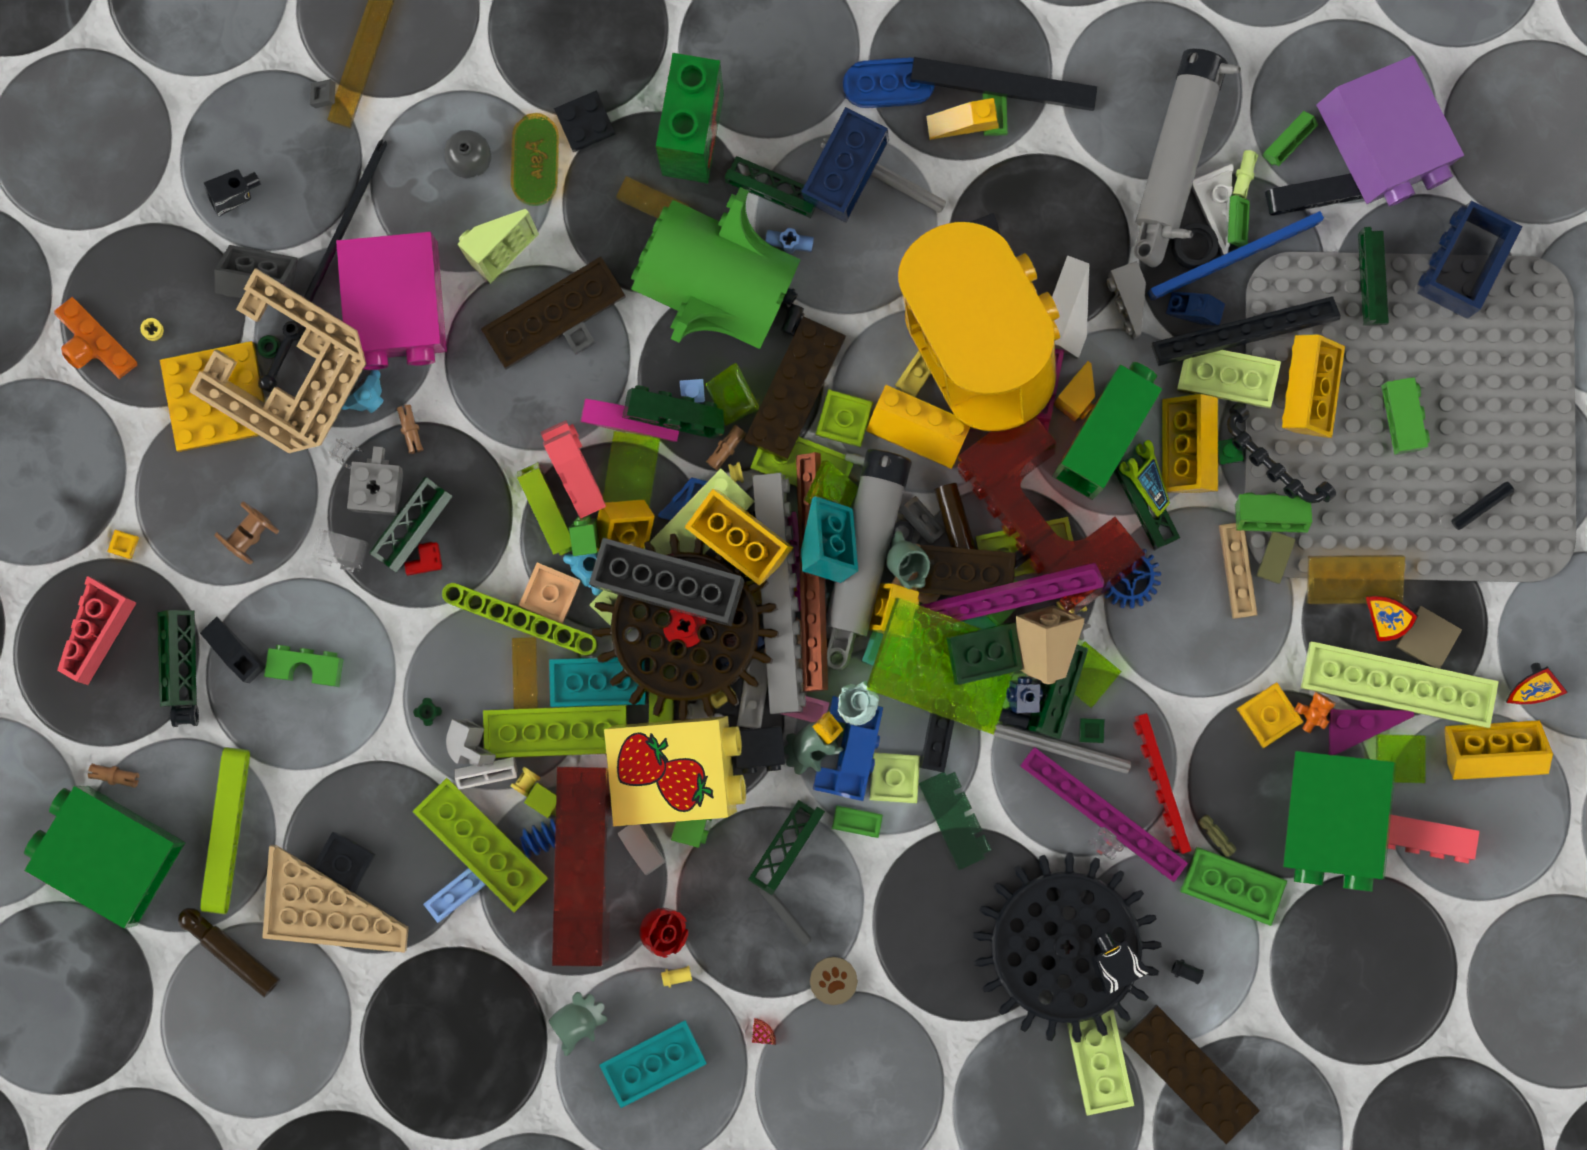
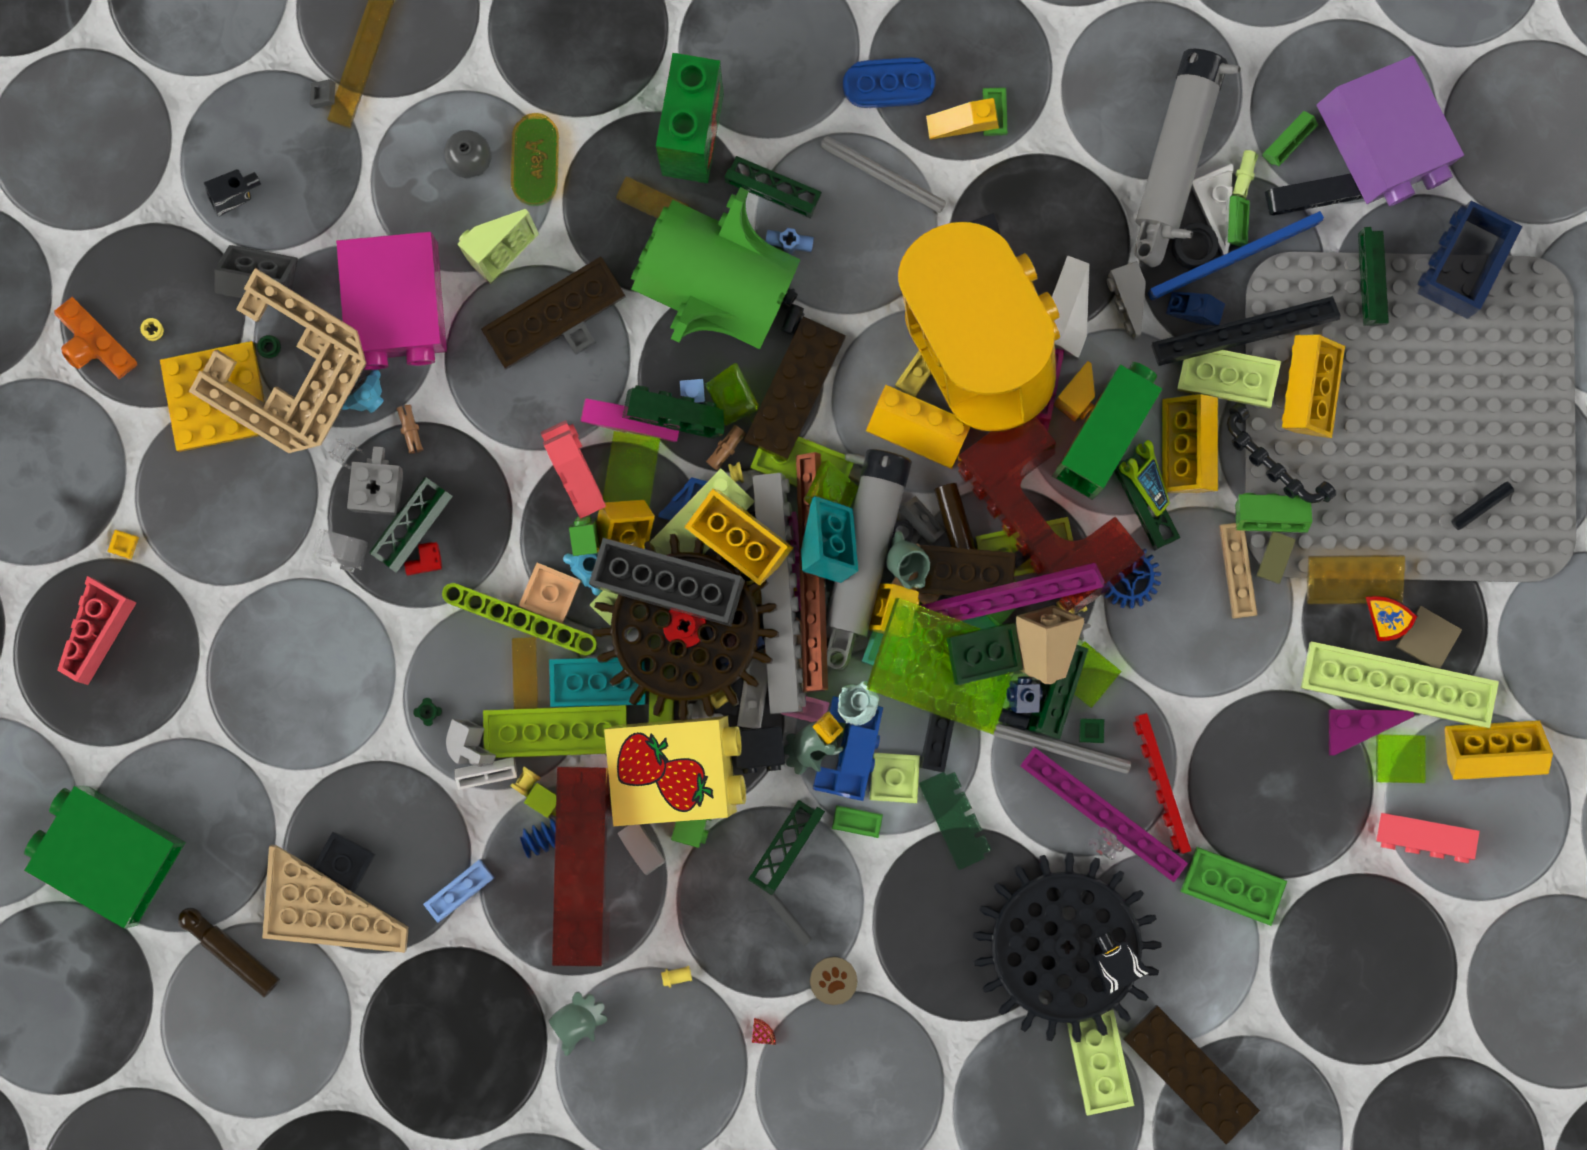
medium nougat pin [88,763,139,788] -> none
dark green fence [157,610,197,707] -> none
black bush [170,705,199,727] -> none
black slope [200,617,266,683] -> none
lime beam [201,747,250,914] -> none
medium nougat hose [214,502,279,565] -> none
black bar [258,139,387,392] -> none
bright green arch [264,645,344,687] -> none
lime plate [412,778,548,913] -> none
lime slope [517,462,572,555] -> none
black plate [554,90,615,152] -> none
teal plate [599,1020,707,1108] -> none
red cylinder [639,907,688,958] -> none
dark blue hose [801,107,889,223] -> none
lime plate [815,389,873,448] -> none
black tile [910,57,1098,111] -> none
black pin [1171,959,1204,985] -> none
olive axle [1198,815,1236,857] -> none
green plate [1218,438,1244,466] -> none
yellow tile [1236,682,1304,748] -> none
green brick [1283,751,1396,892] -> none
orange piece [1294,692,1336,733] -> none
bright green brick [1381,377,1430,455] -> none
shield [1506,663,1568,705] -> none

